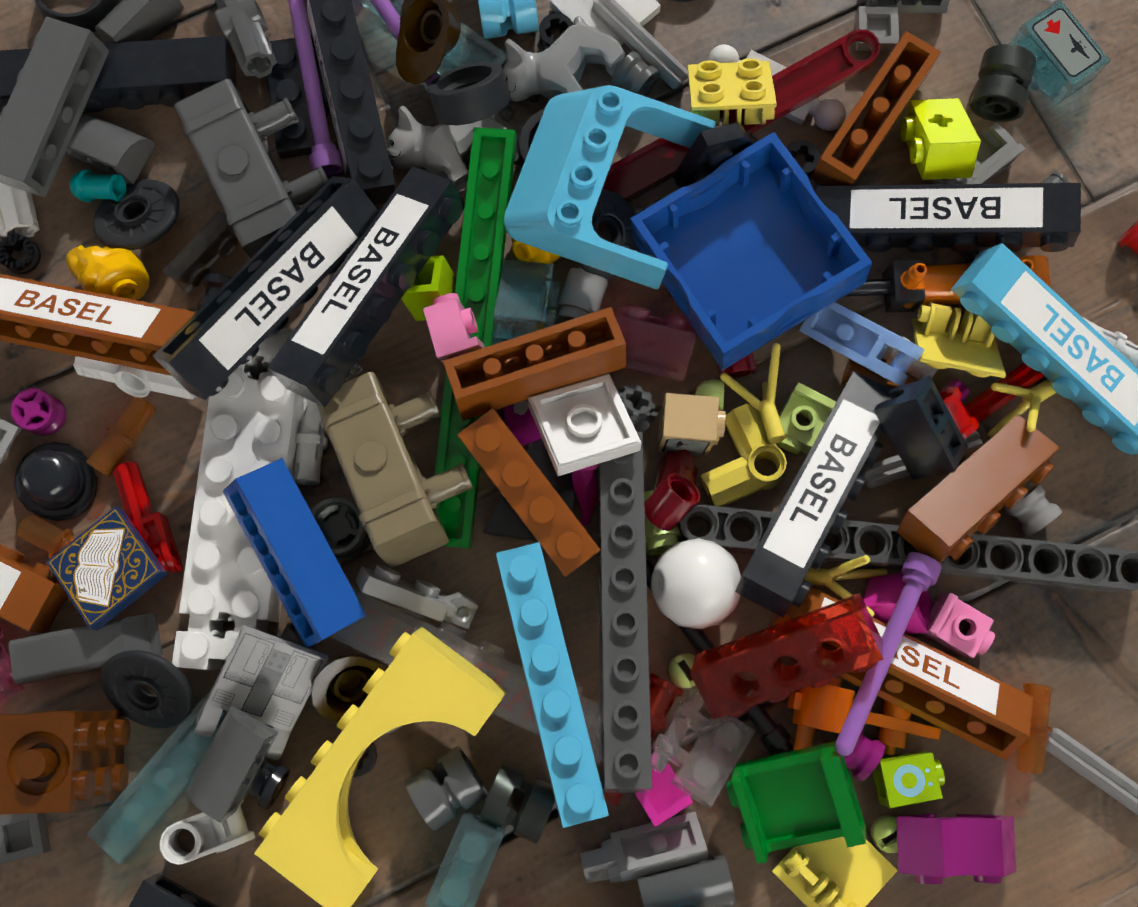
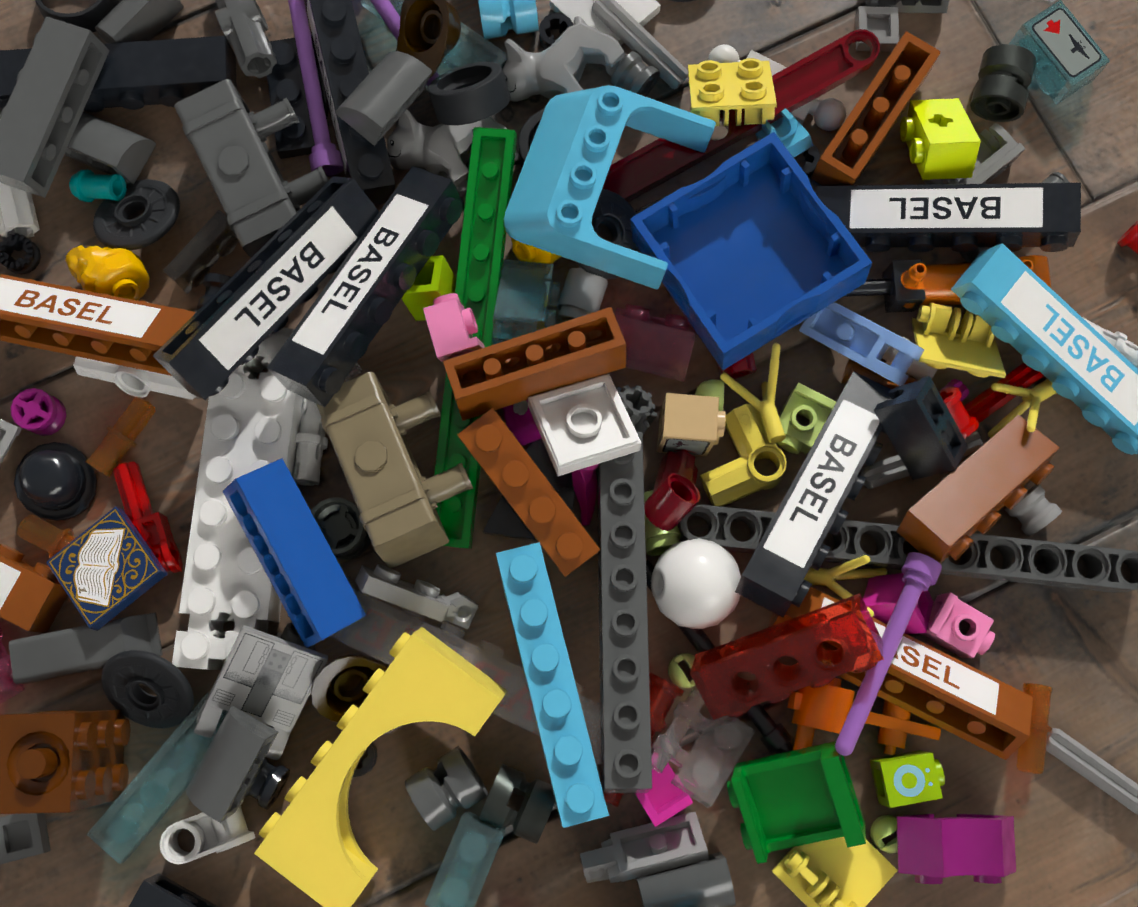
black plate [673,123,758,189] -> none
magenta wheel [844,729,885,781] -> none
none -> dark grey brick [335,51,432,146]
none -> medium azure tile [755,108,813,158]

